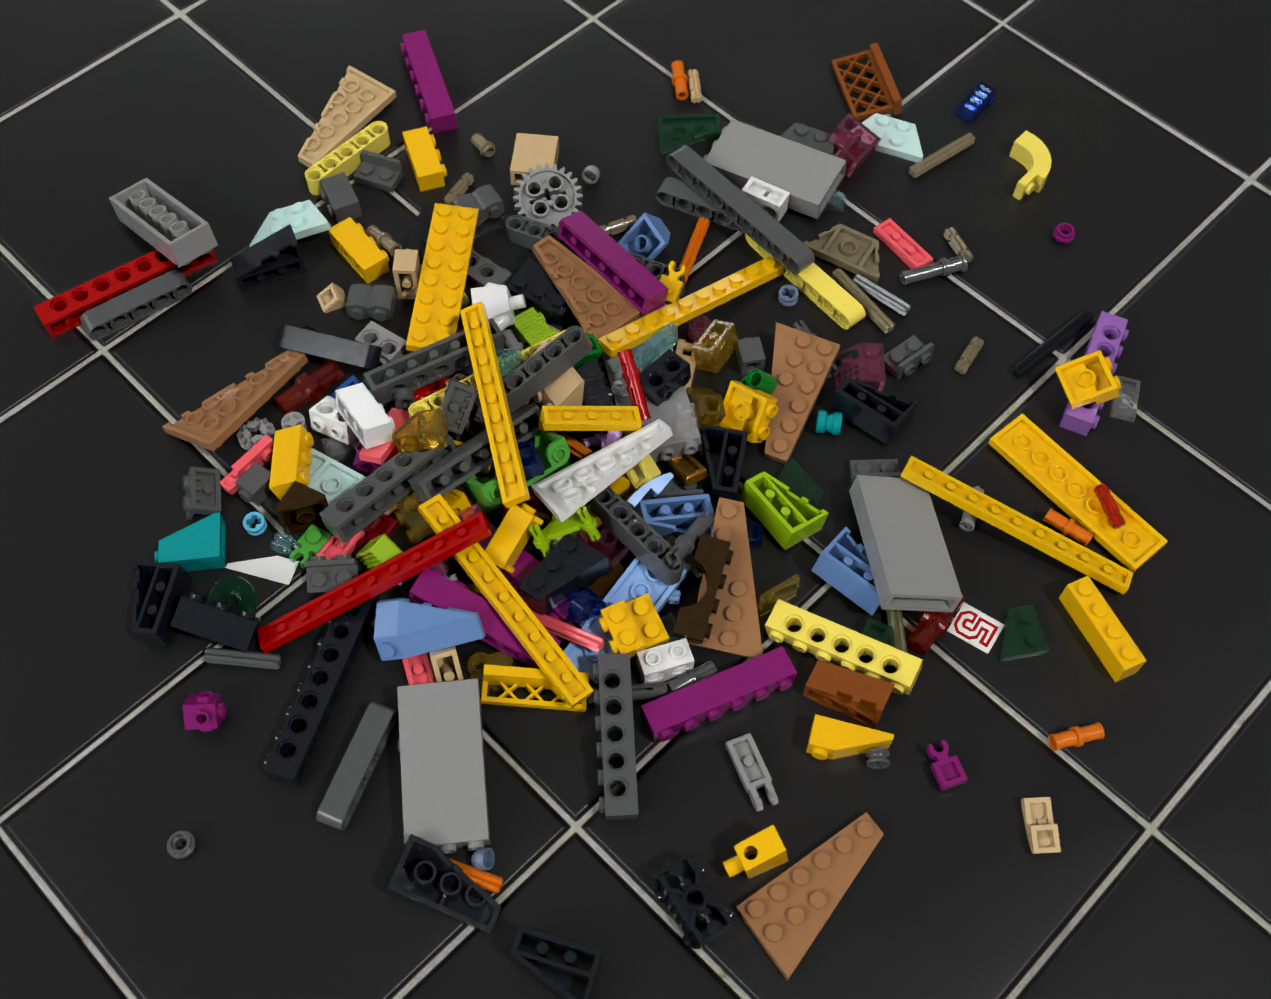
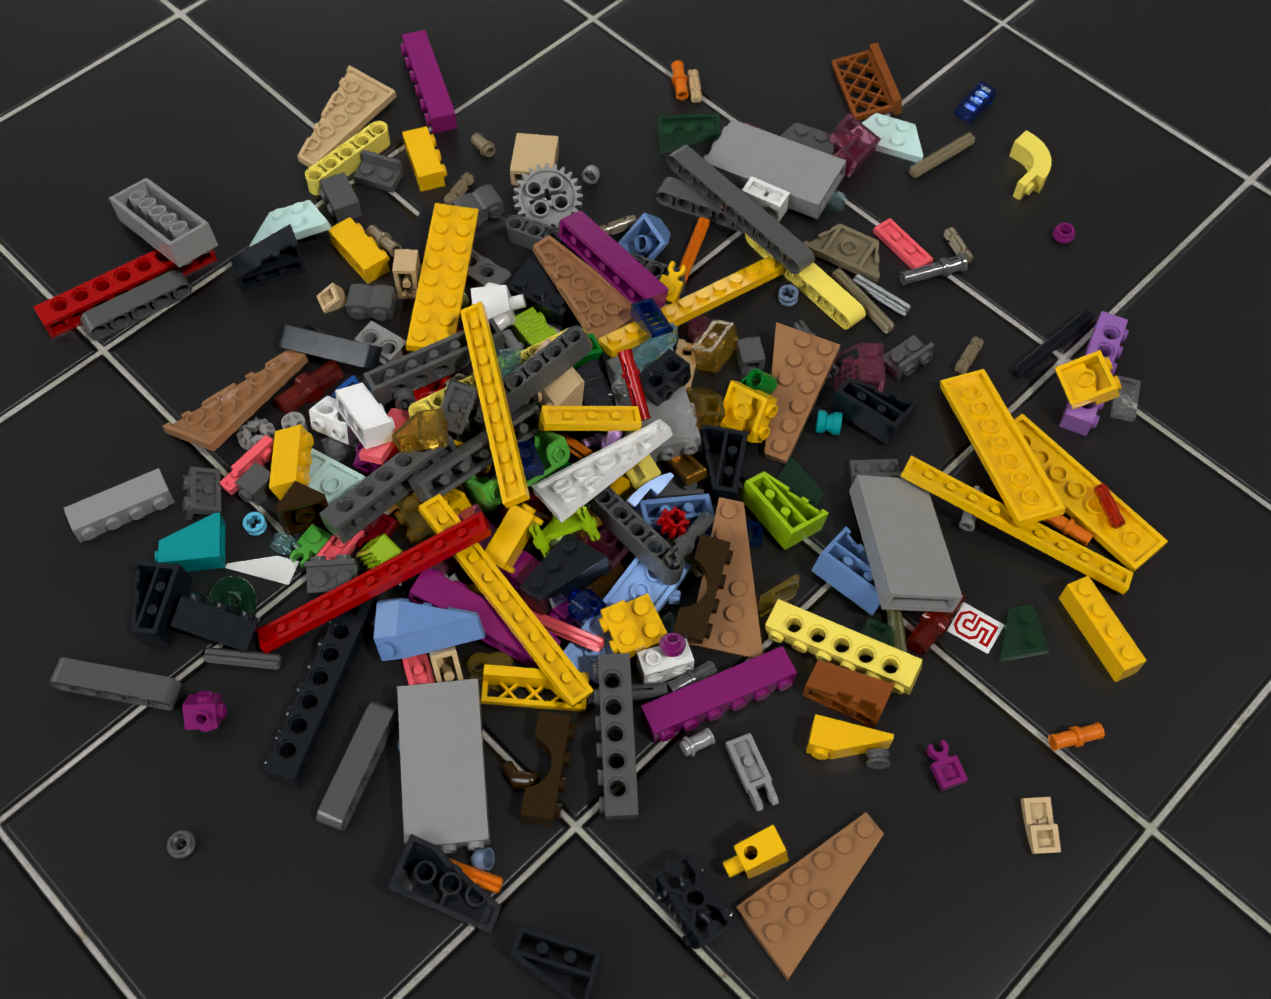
none -> dark grey beam [49,658,182,710]
none -> light grey brick [63,468,175,543]
none -> dark brown arm [501,761,540,789]
none -> dark brown arch [520,711,576,827]
none -> clear blue slope [630,298,673,338]
none -> red gear [656,506,690,539]
none -> magenta plate [659,633,686,657]
none -> light grey pin [679,728,715,757]
none -> yellow plate [940,369,1066,527]

